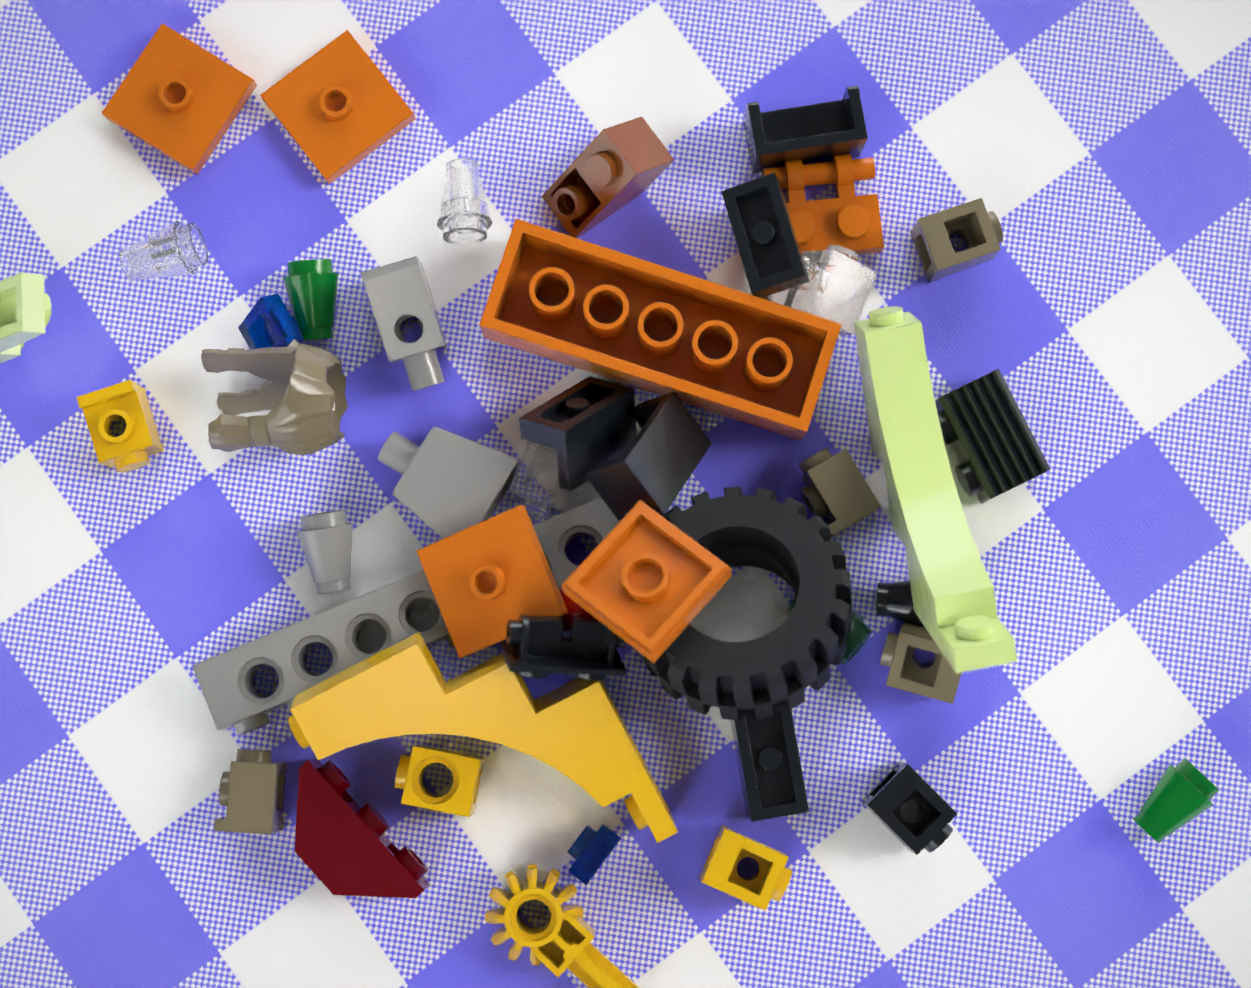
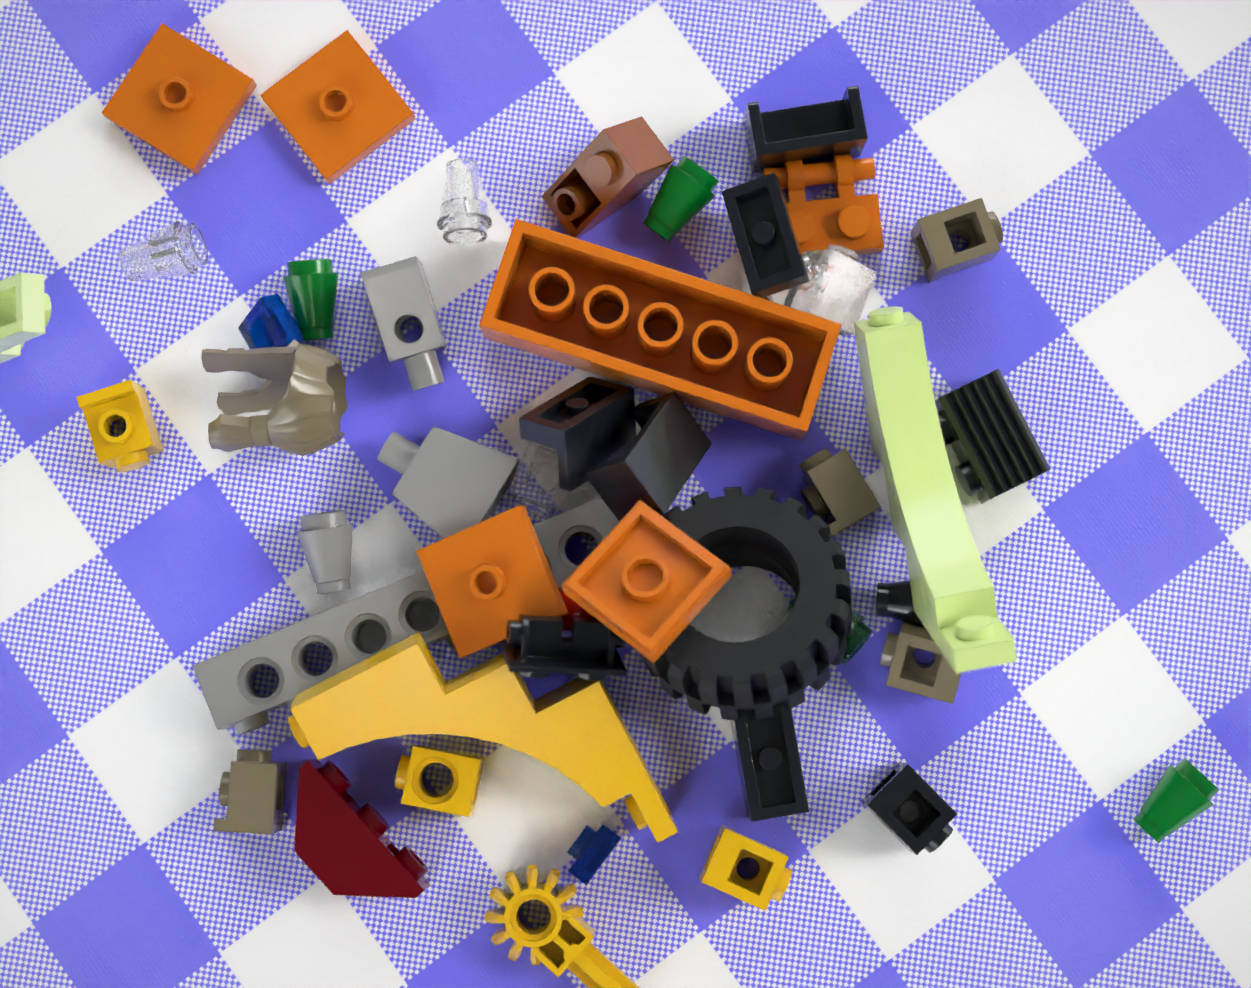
none -> green cone [643,156,719,242]

